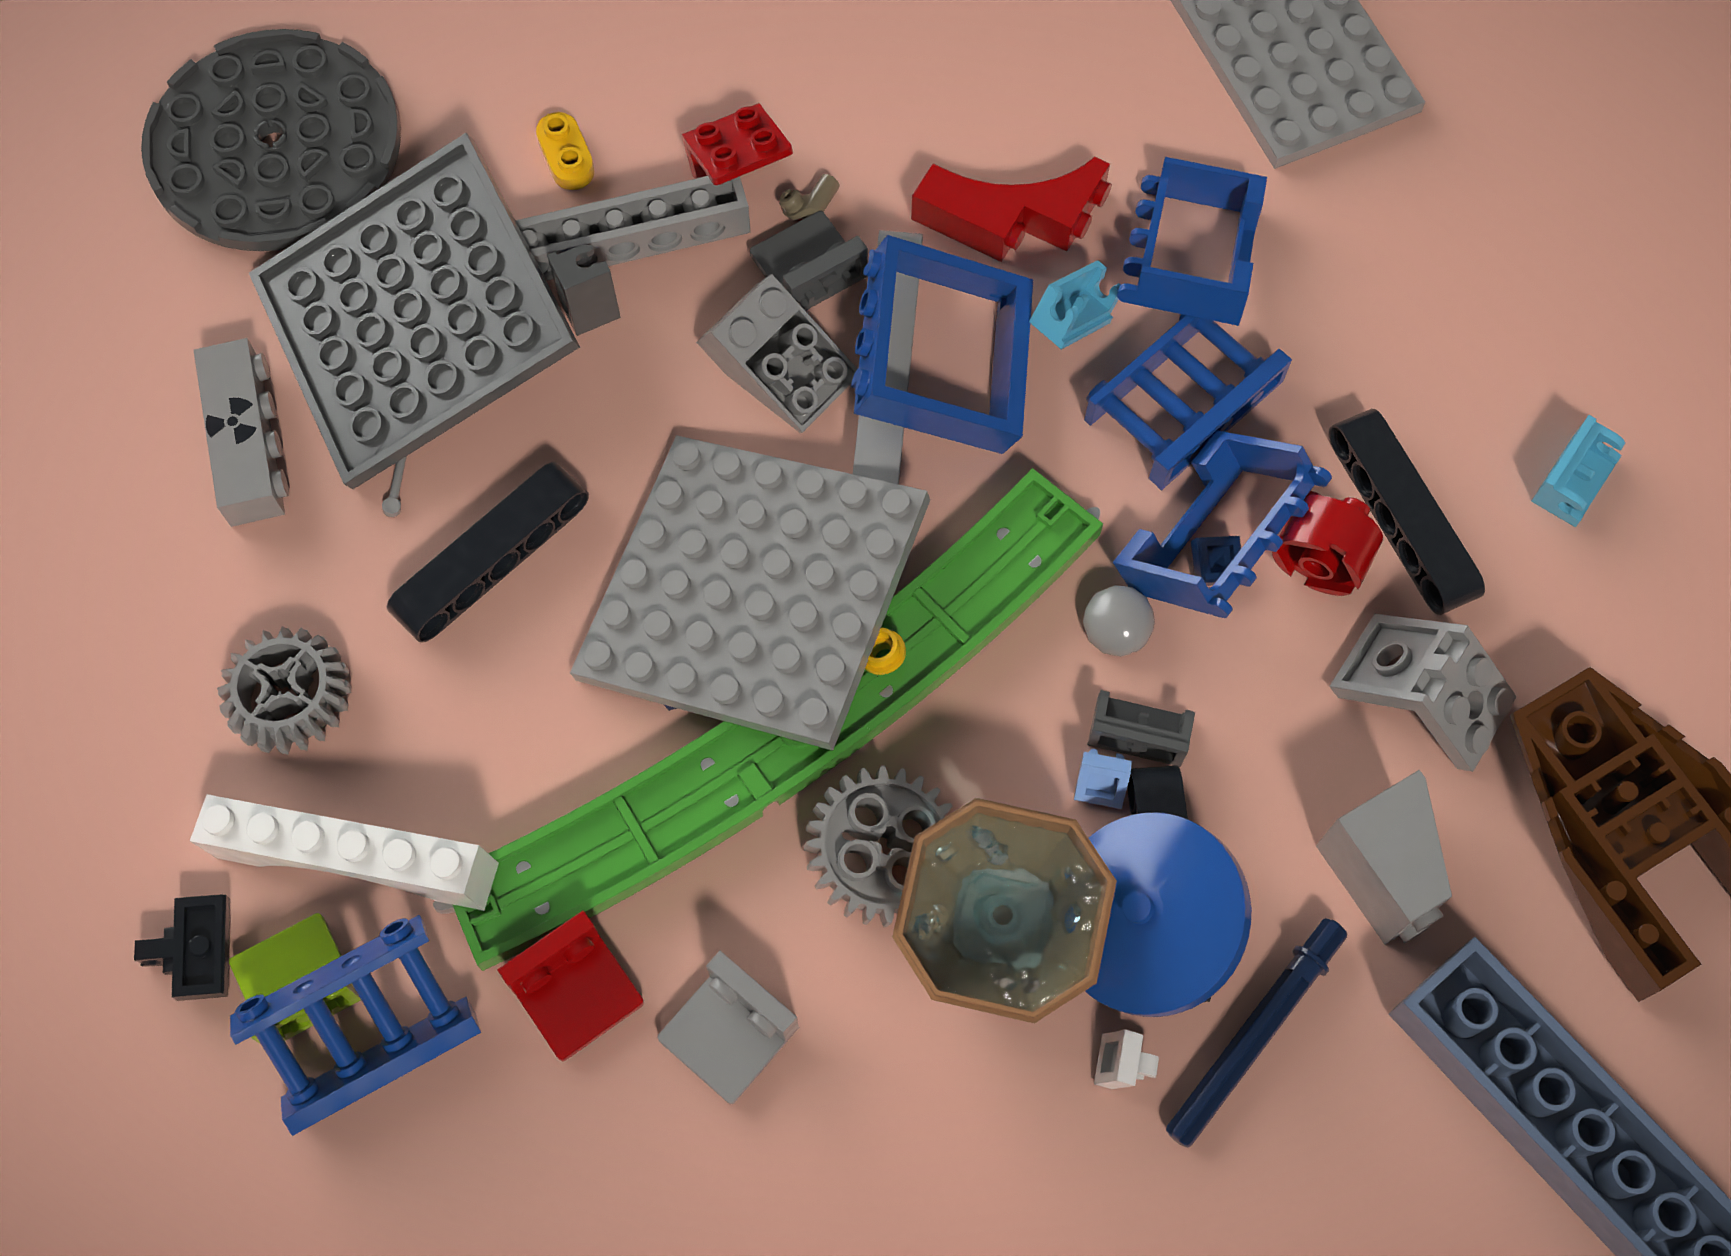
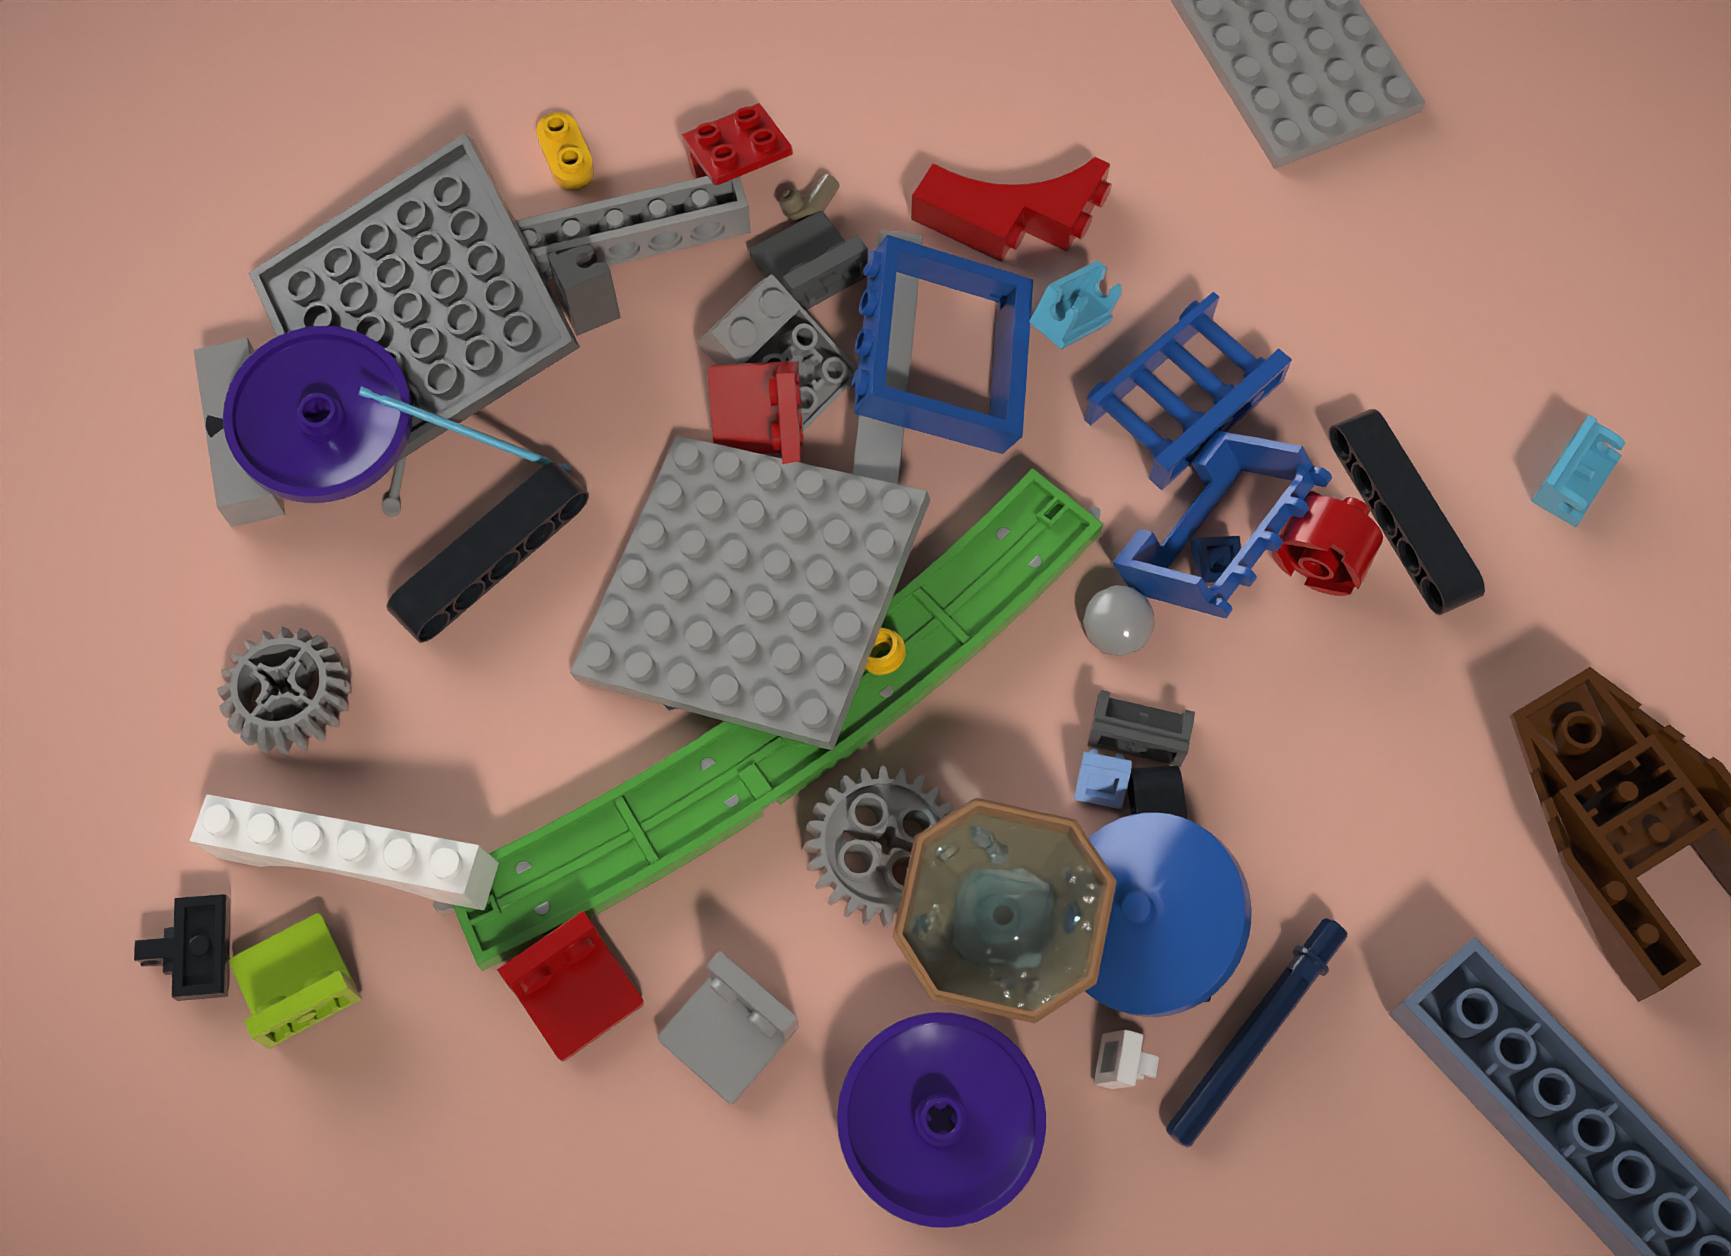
dark grey plate [141,29,401,251] -> none
blue fence [230,915,481,1136] -> none
blue hinge [1117,157,1267,326] -> none
light grey slope [1316,770,1452,945] -> none
light grey bracket [1329,614,1517,772] -> none
none -> dark purple dish [223,326,413,503]
none -> medium azure piece [358,386,571,474]
none -> red bracket [708,361,804,464]
none -> dark purple dish [837,1012,1046,1228]

